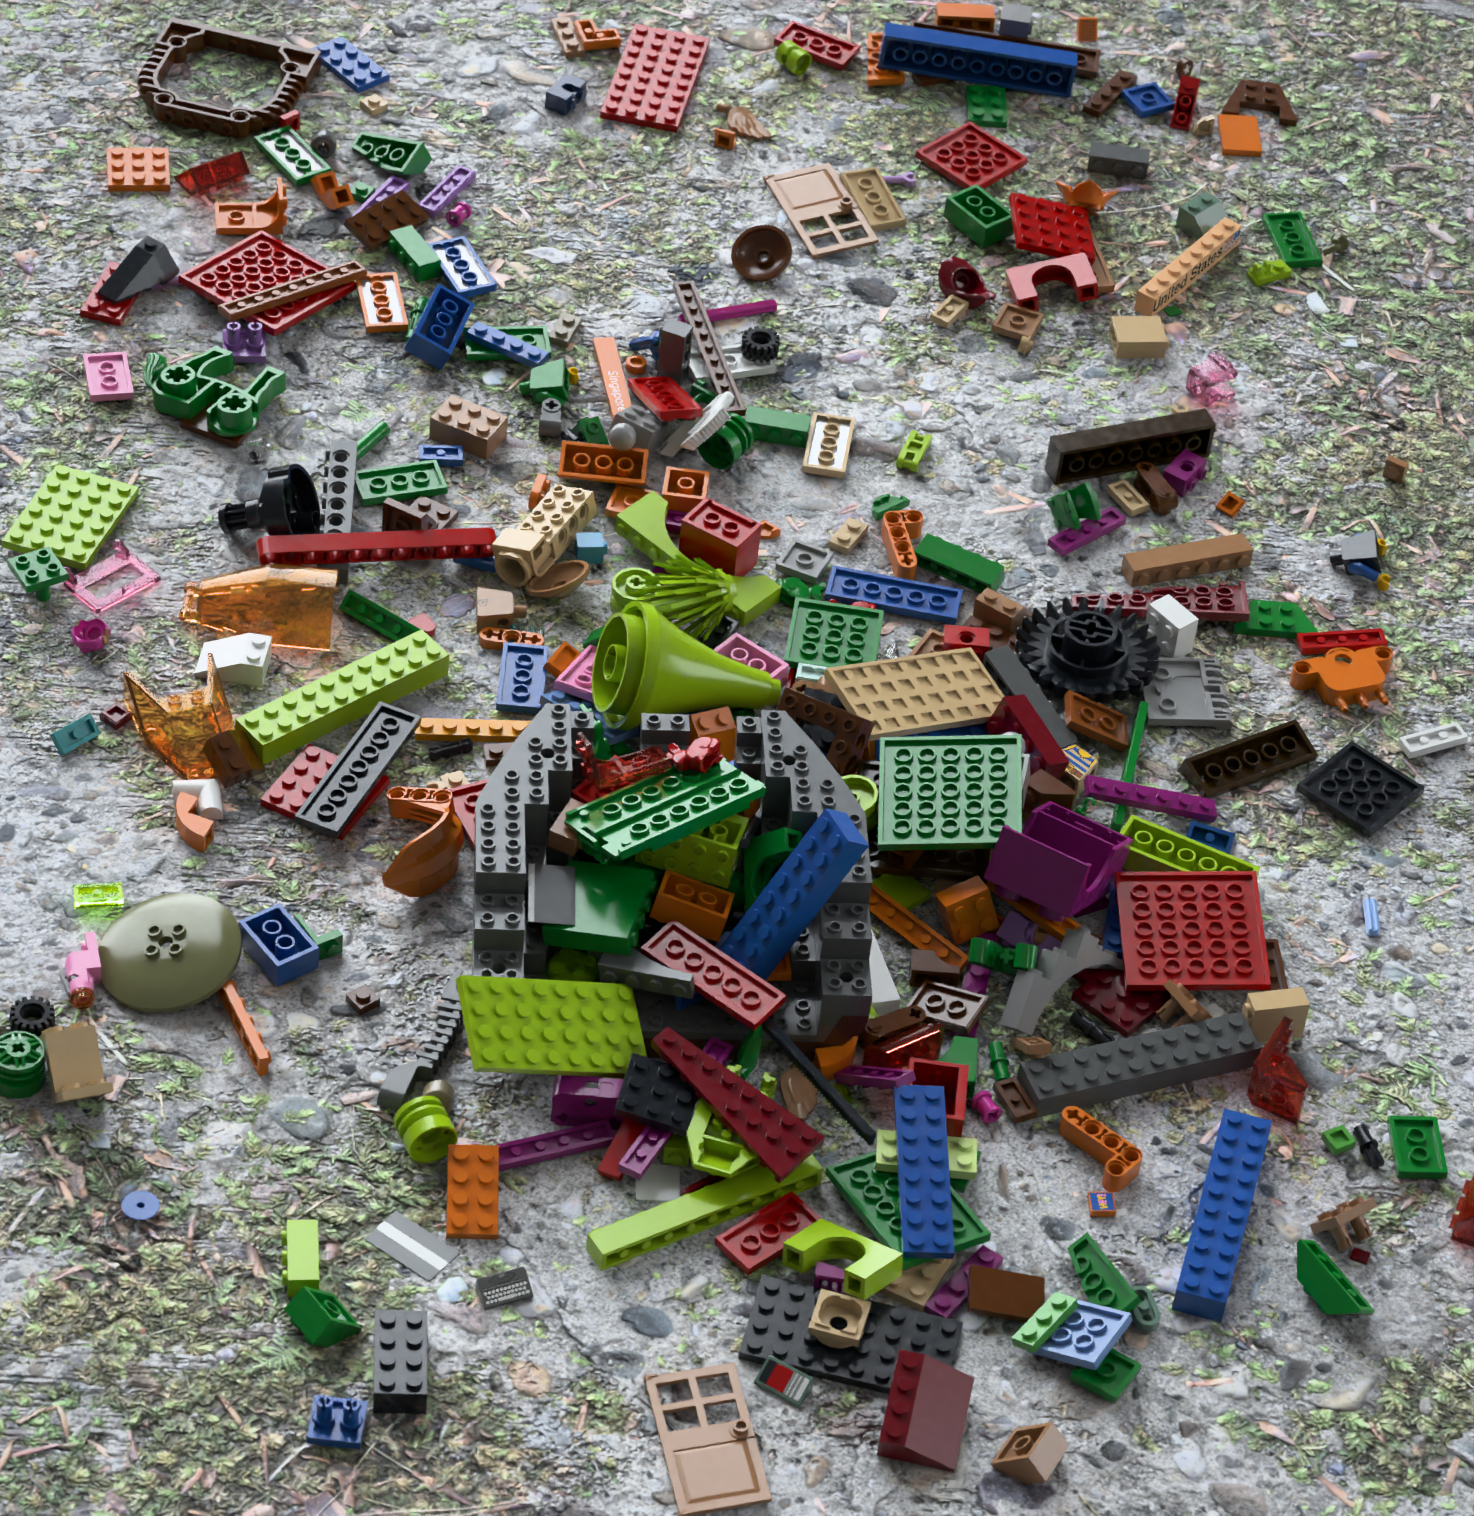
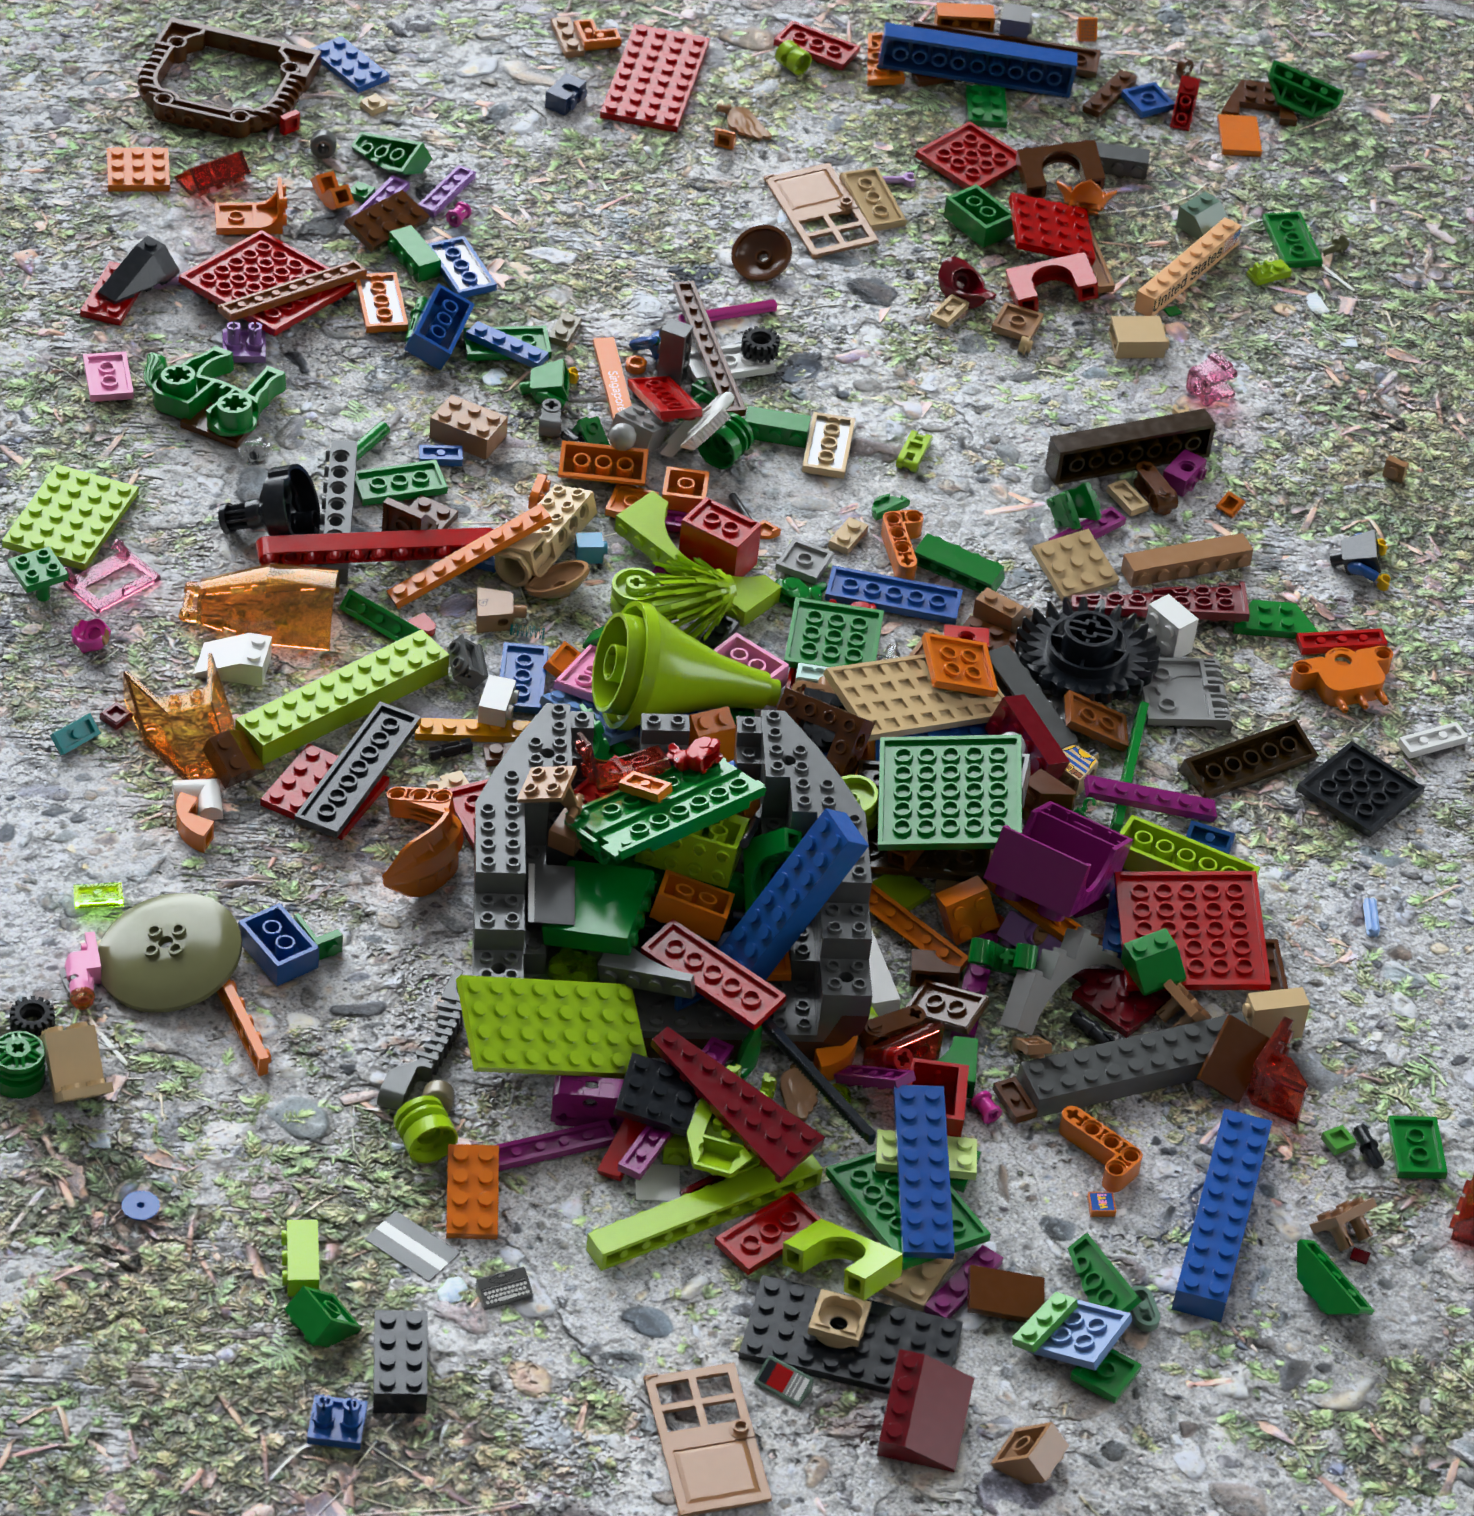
green piece [254,125,331,186] -> none
plate [346,984,380,1015] -> none
orange beam [479,627,544,651] -> none
slope [813,1261,852,1296] -> none
green axle [988,1041,1010,1082] -> none
tan tile [1192,115,1215,136] -> none
none -> orange plate [386,503,553,609]
none -> dark grey hinge [447,634,488,690]
none -> white brick [478,675,519,728]
none -> medium nougat plate [517,765,585,824]
none -> orange plate [619,771,673,803]
none -> black bar [729,493,753,520]
none -> red bush [882,1047,913,1070]
none -> orange plate [921,632,999,698]
none -> reddish brown arch [1016,139,1105,198]
none -> tan plate [1031,529,1120,601]
none -> green slope [1121,928,1187,996]
none -> reddish brown tile [1196,1015,1271,1103]
none -> green wedge [1267,59,1344,119]

